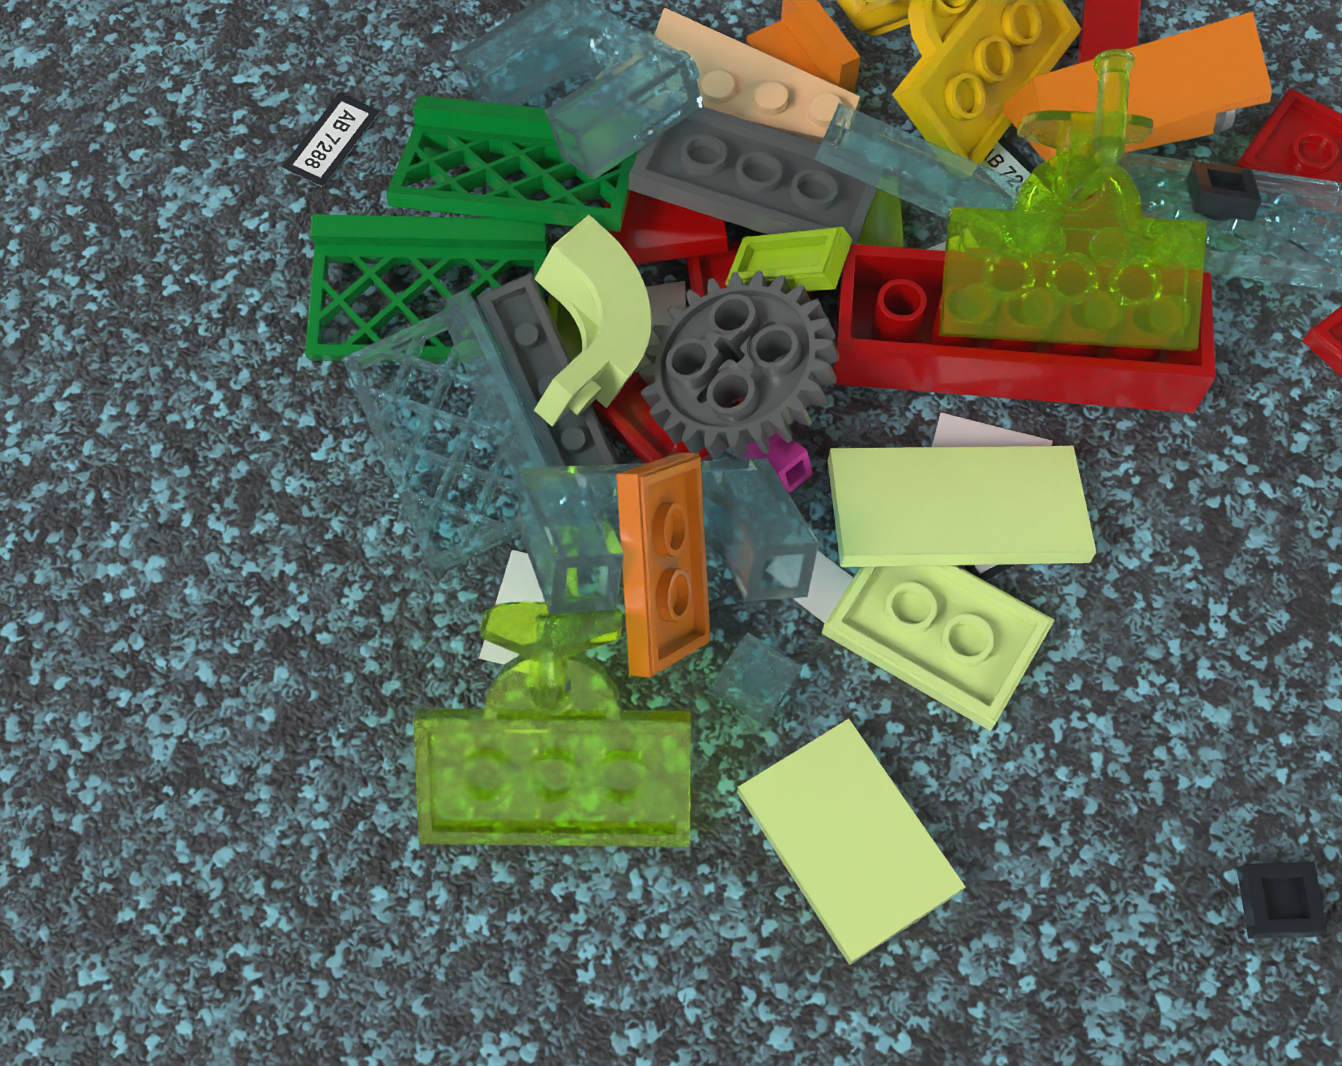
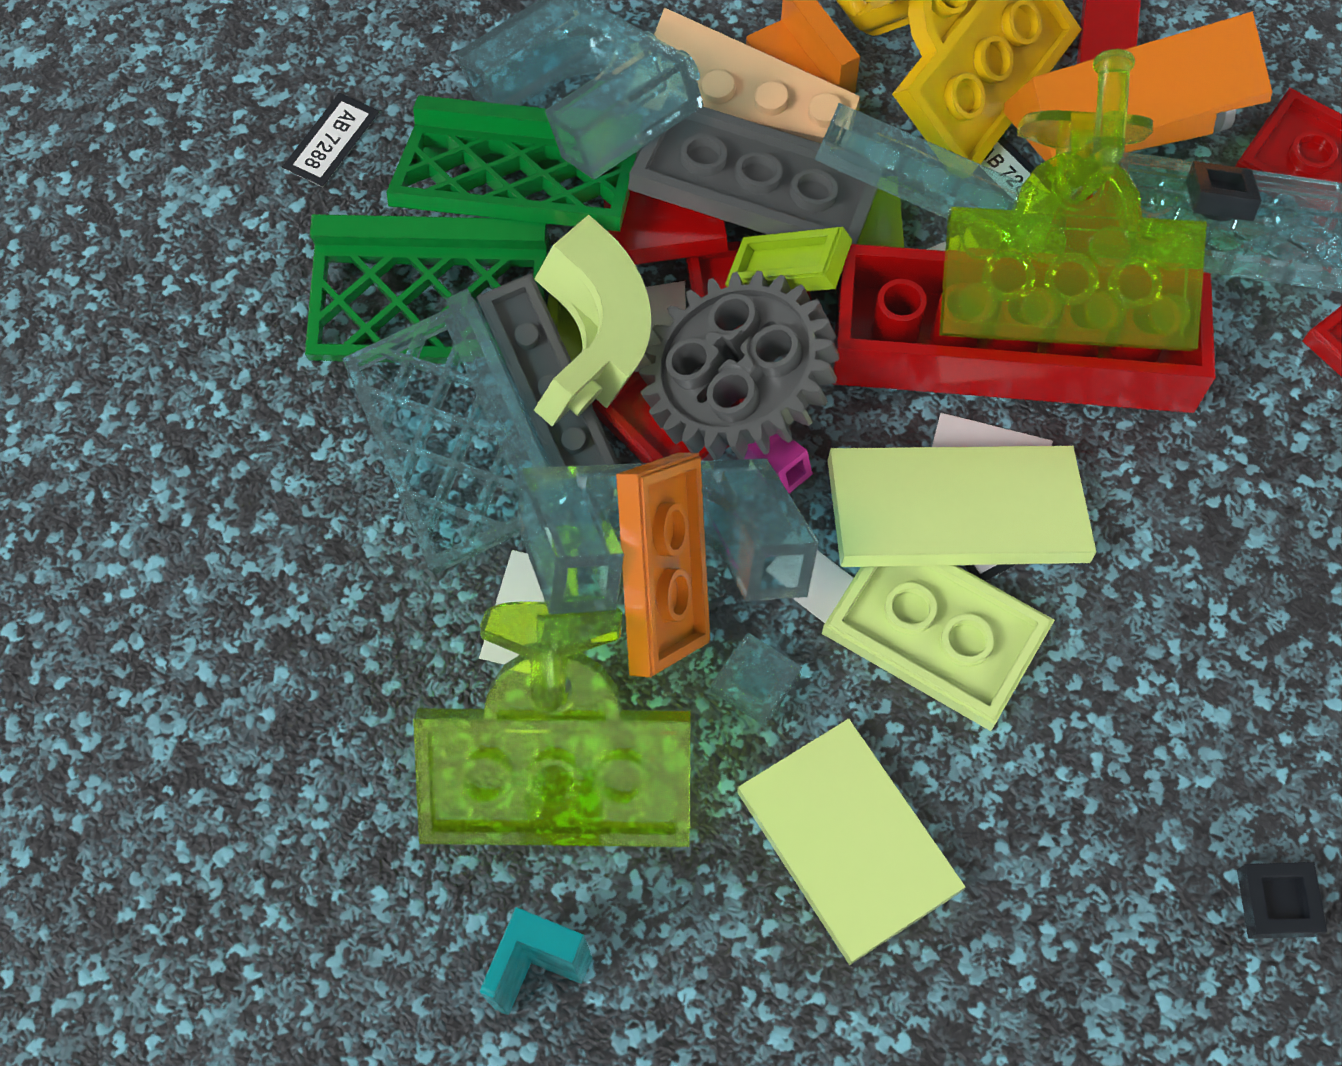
none -> teal panel [480,907,592,1015]

